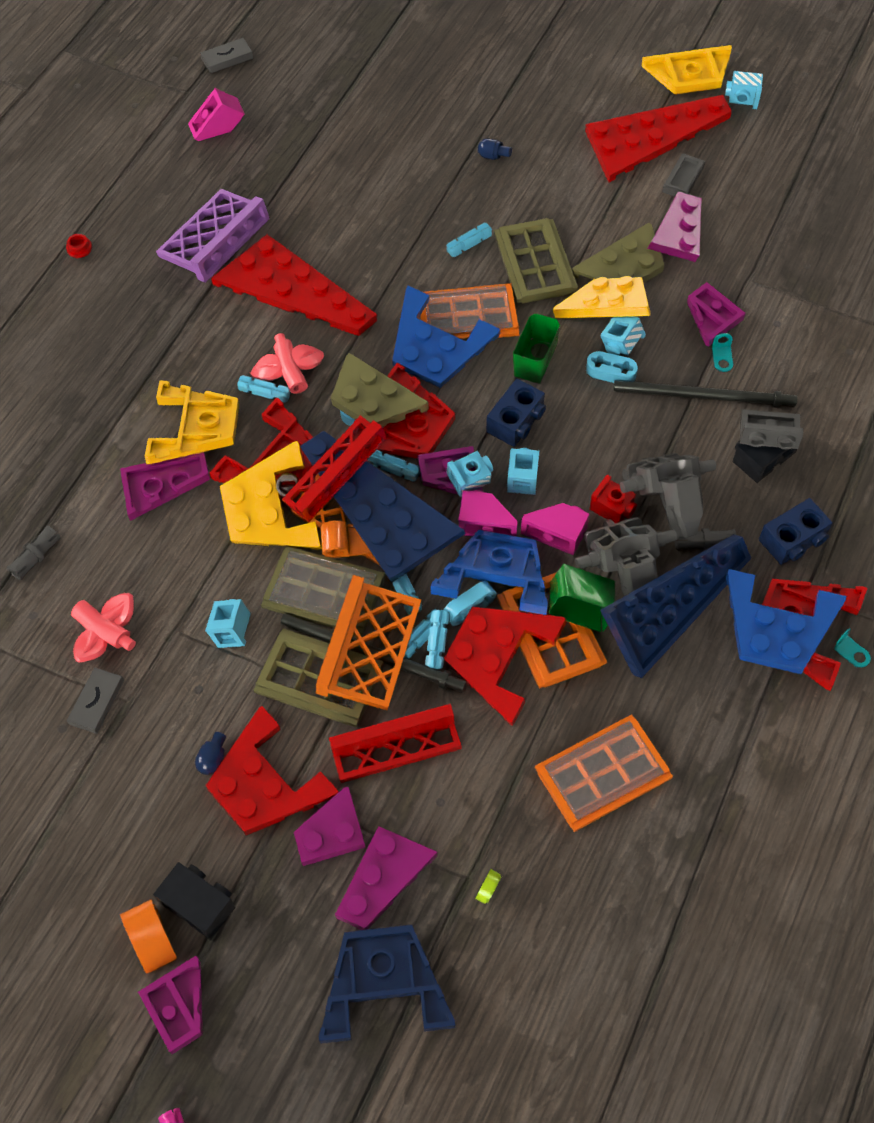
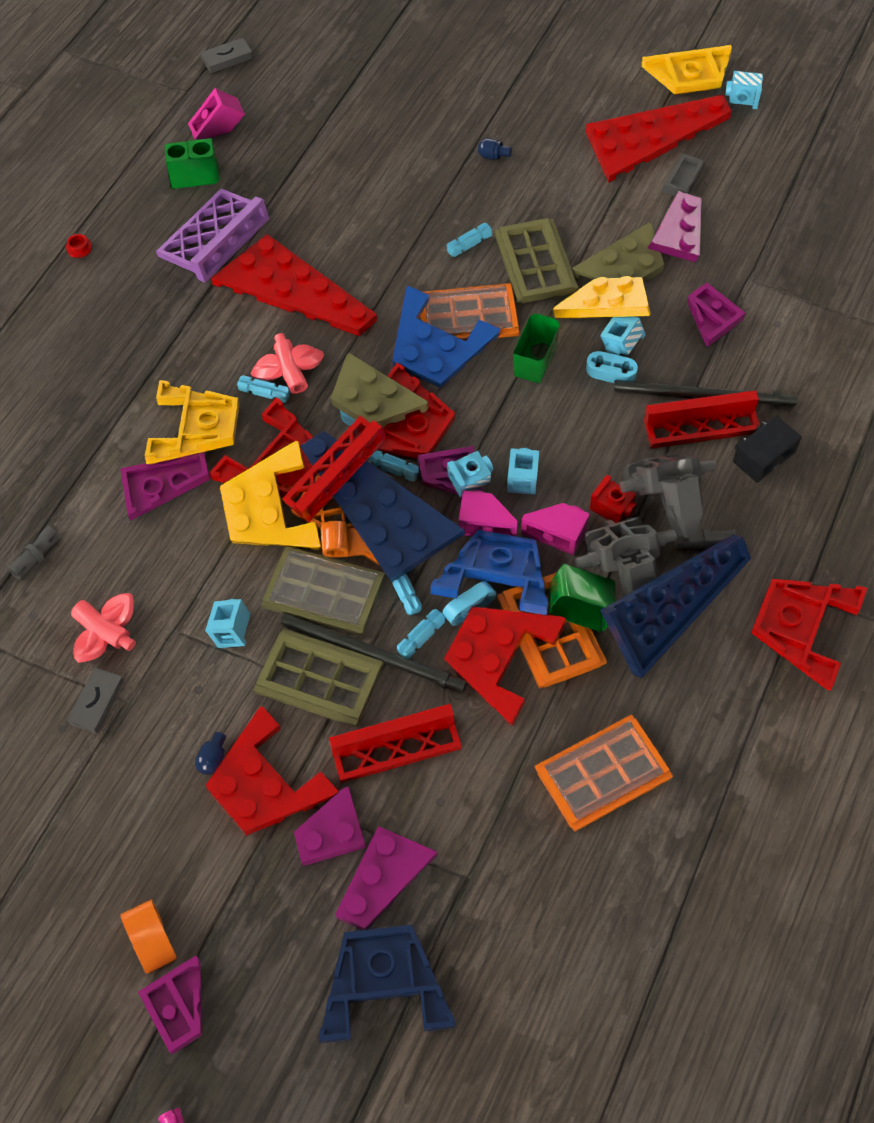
black brick [153,862,235,941] -> none
dark brown hinge [276,473,299,496] -> none
orange fence [316,575,421,711] -> none
medium azure axle [425,610,449,670] -> none
lime tile [475,869,501,904] -> none
dark blue brick [486,378,546,447] -> none
teal piece [712,333,733,372] -> none
blue wing [726,569,846,674] -> none
dark grey bracket [740,409,803,449] -> none
dark blue brick [759,498,833,565] -> none
teal piece [834,628,871,667] -> none
none -> green piece [165,138,220,189]
none -> red fence [643,390,760,449]

